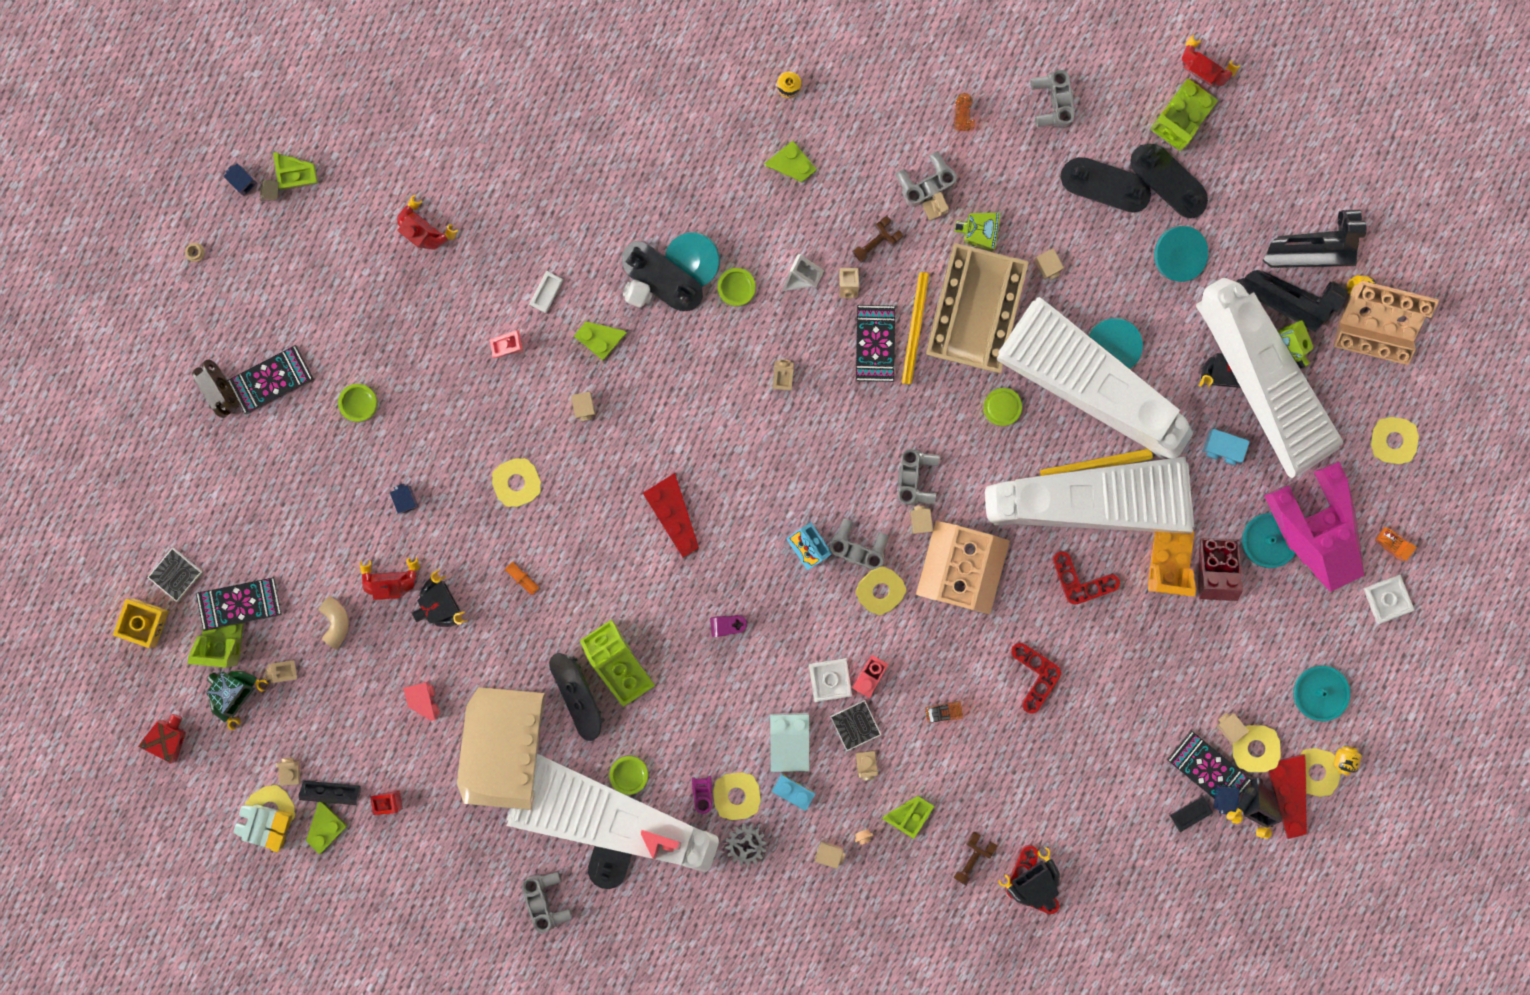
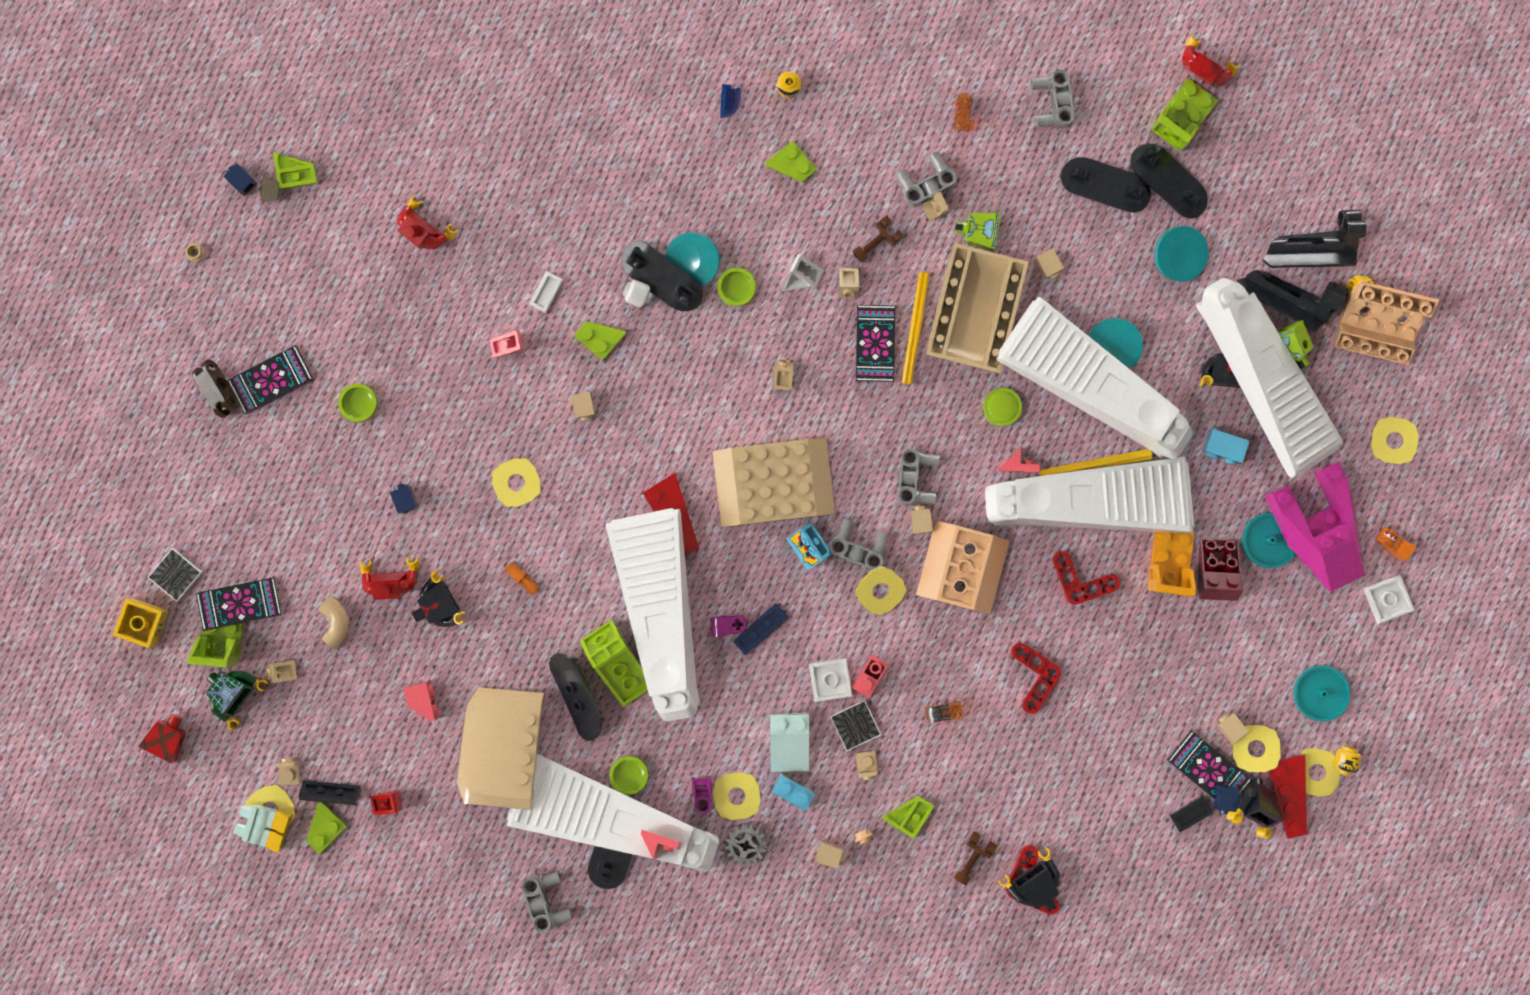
none -> white brick [606,508,700,721]
none -> tan slope [713,438,835,527]
none -> clear blue brick [720,84,741,118]
none -> dark blue tile [733,603,788,655]
none -> coral slope [999,448,1040,473]

